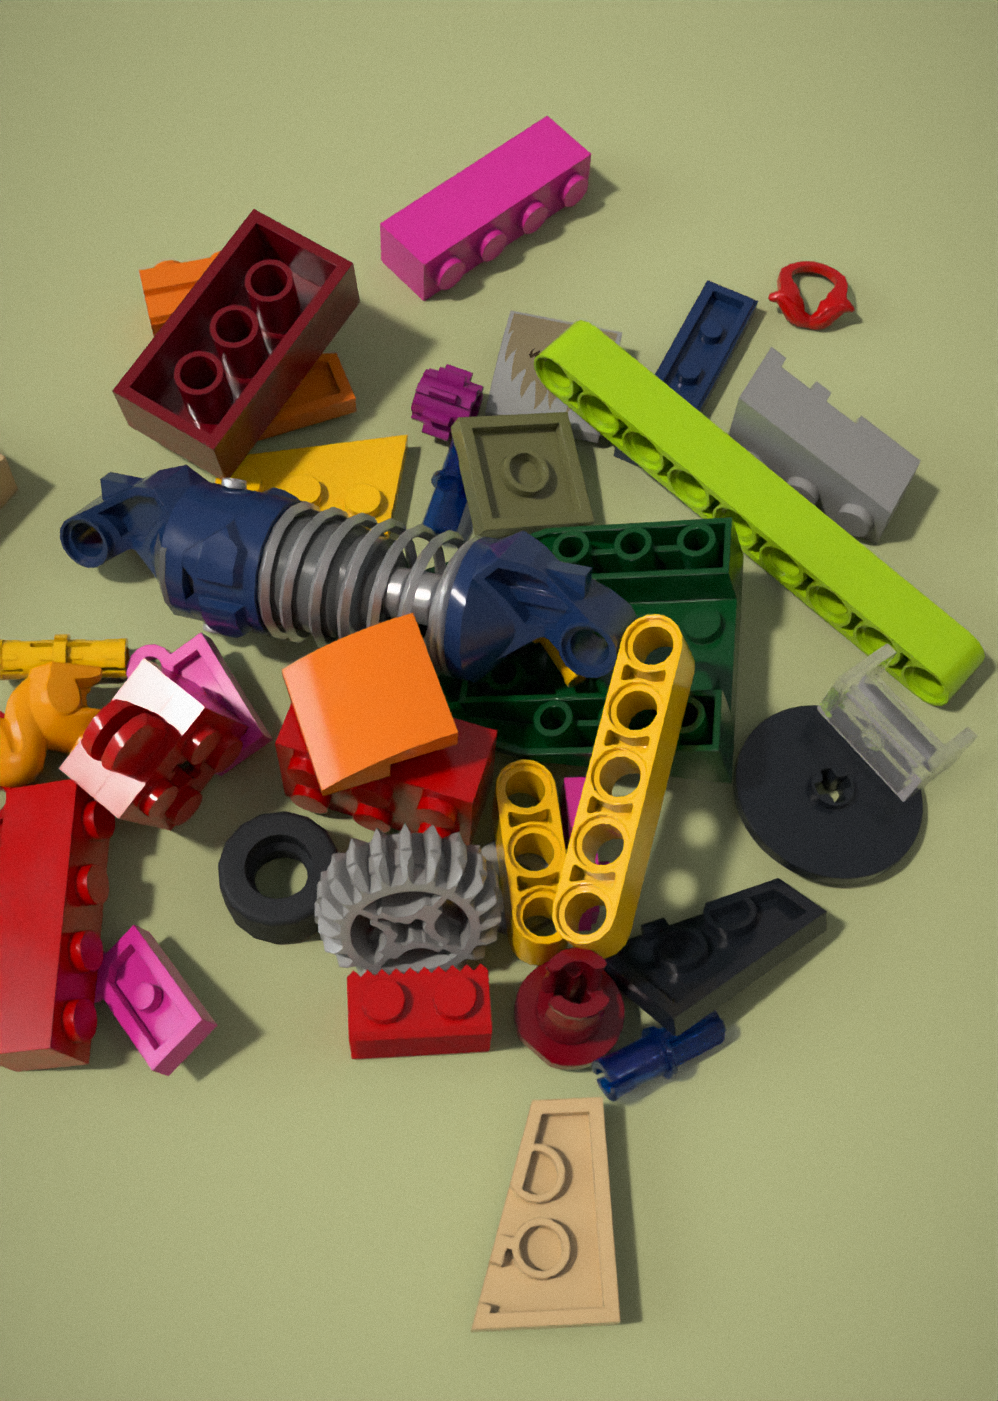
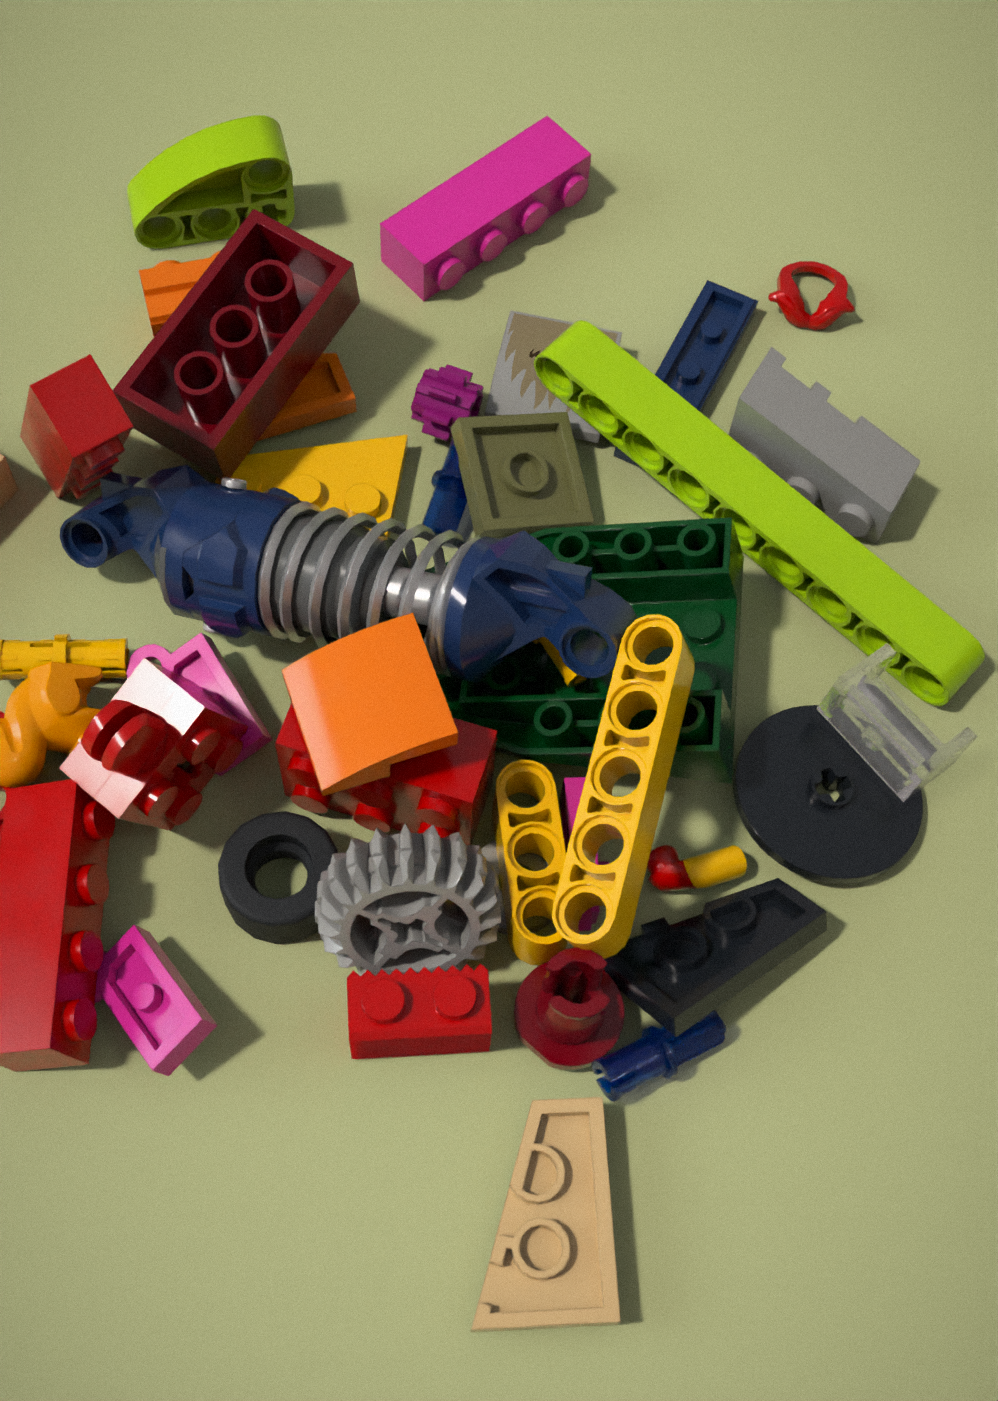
none -> red brick [20,354,133,500]
none -> lime beam [127,115,295,249]
none -> arm [646,845,747,892]

